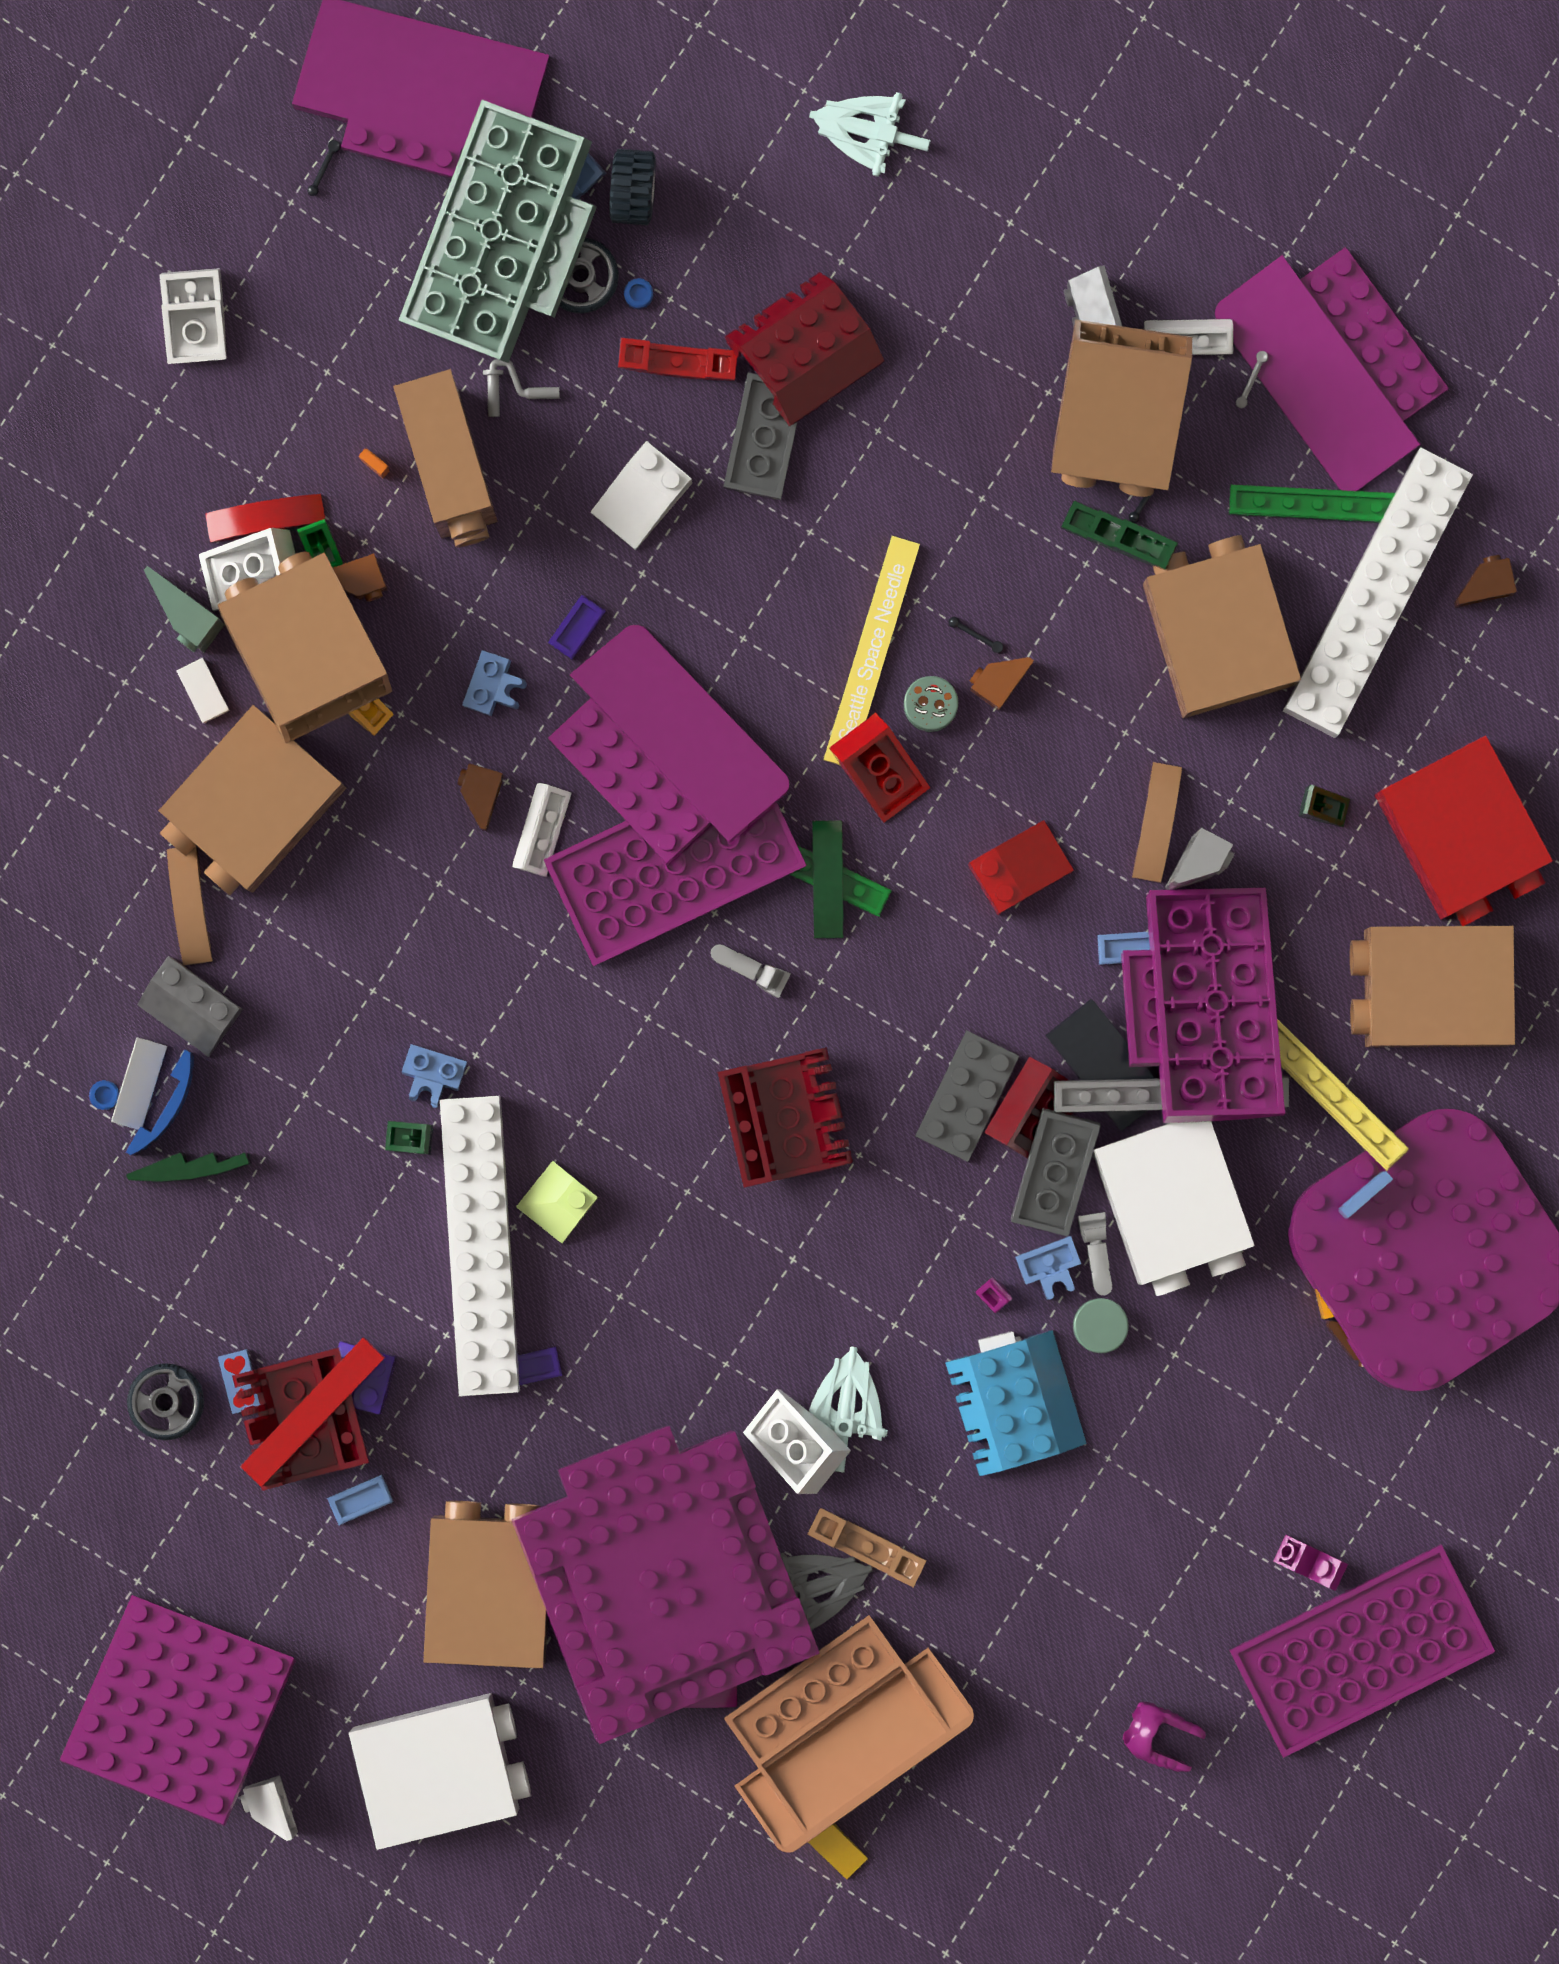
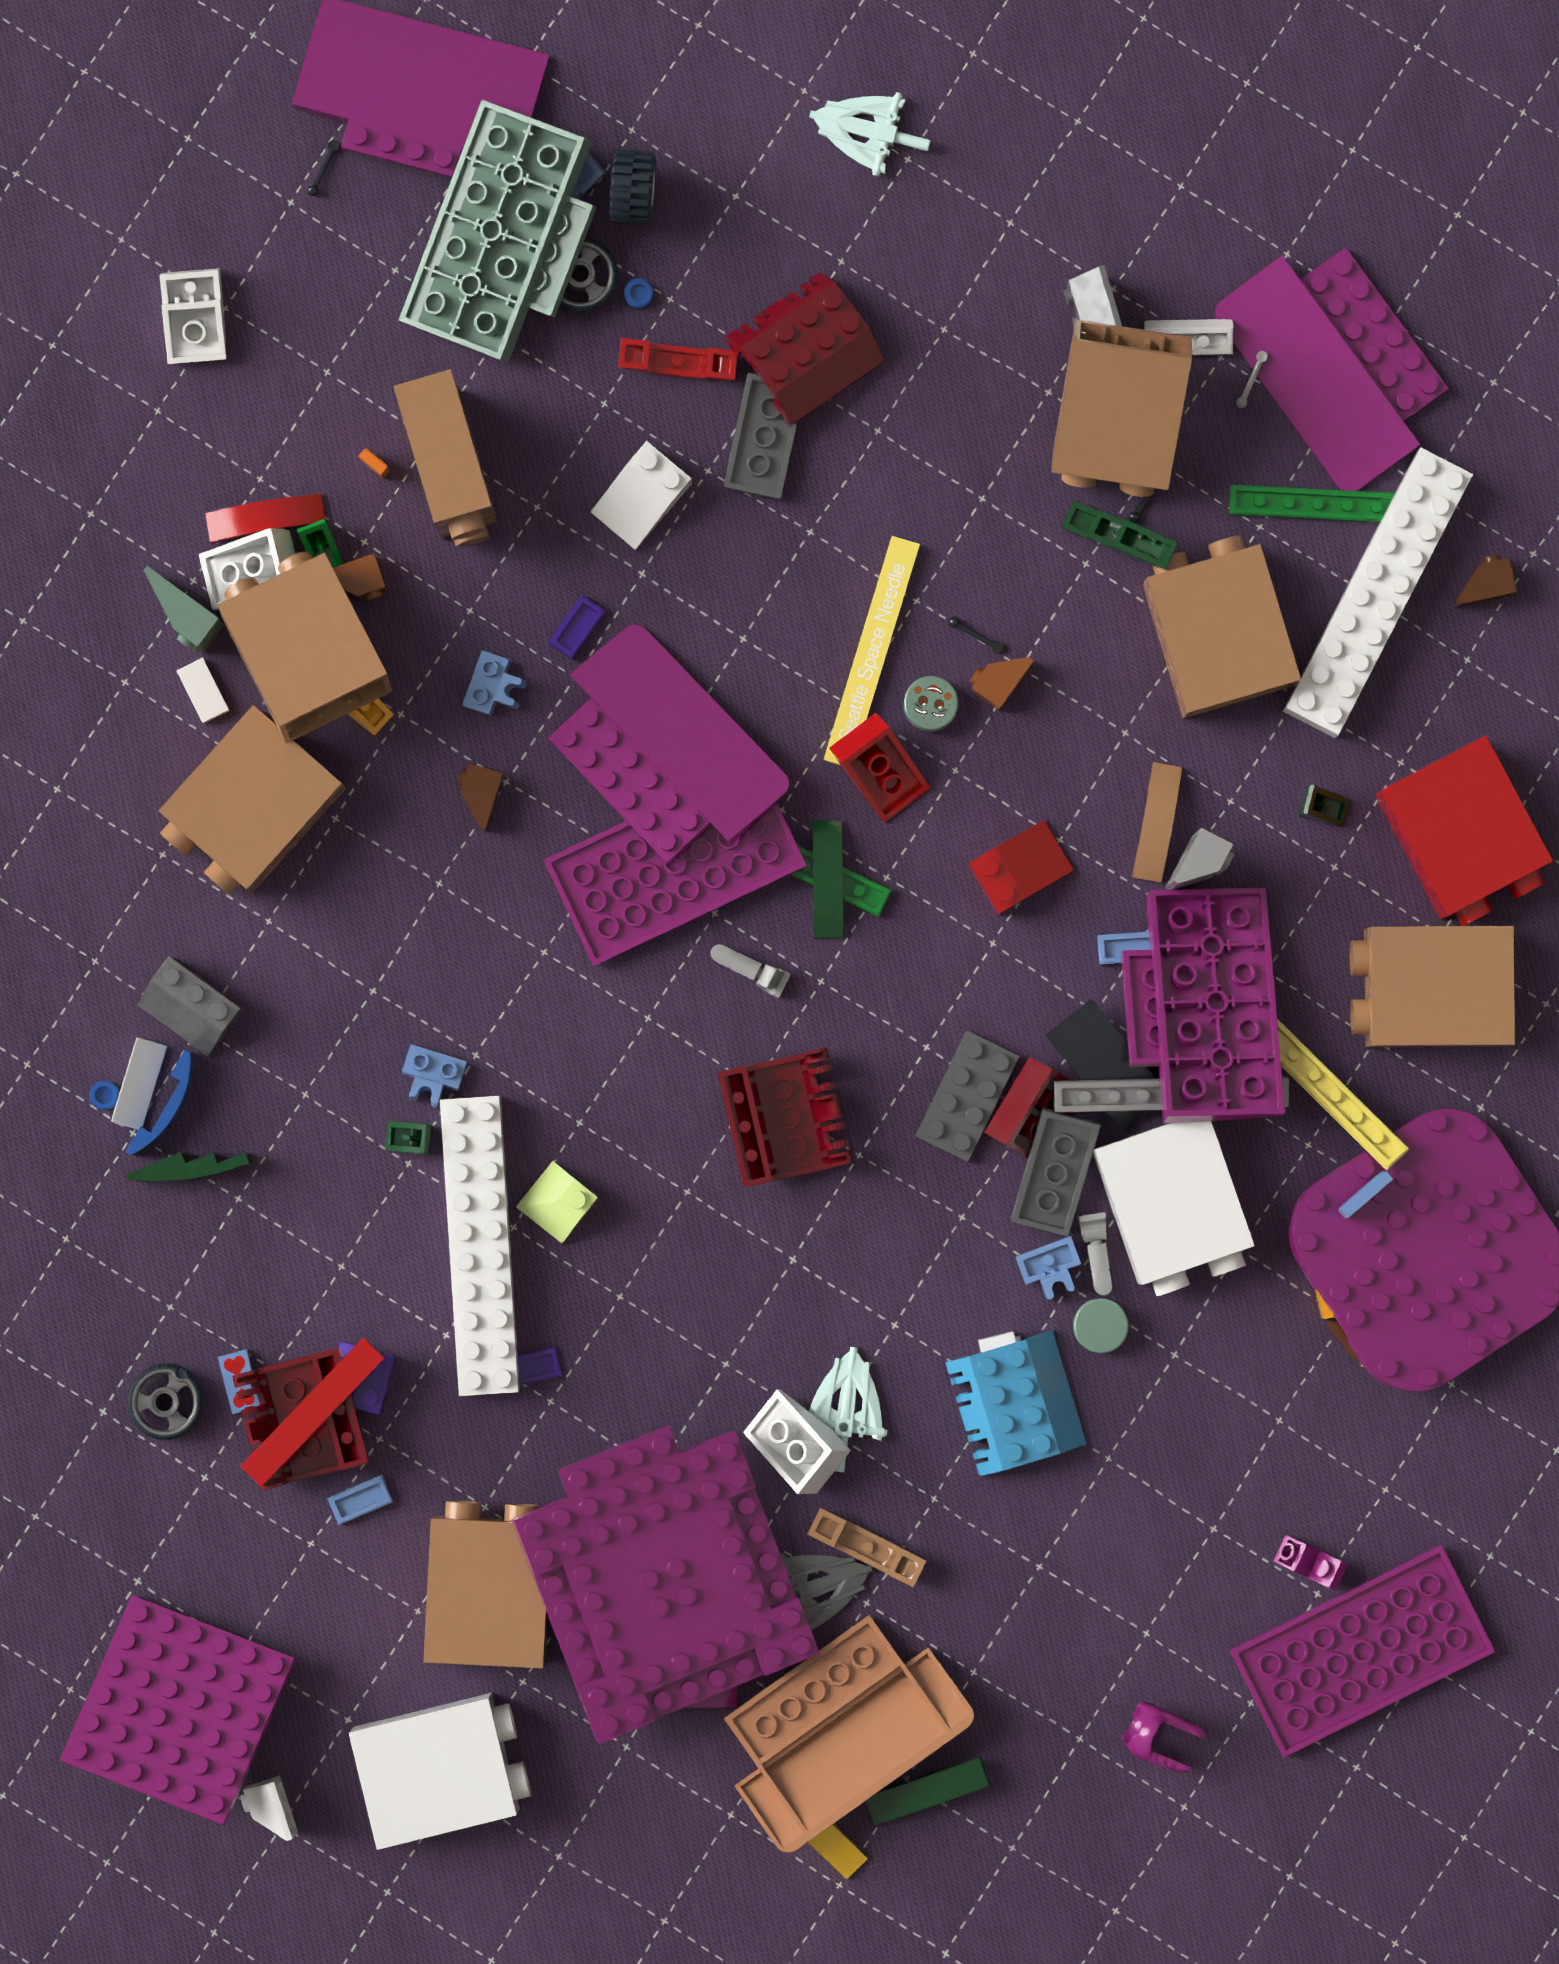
medium nougat slope [167,845,213,966] -> none
light grey piece [483,359,560,417] -> none
white slope [513,783,571,877] -> none
magenta slope [976,1277,1012,1313] -> none
none -> dark green slope [866,1756,991,1825]

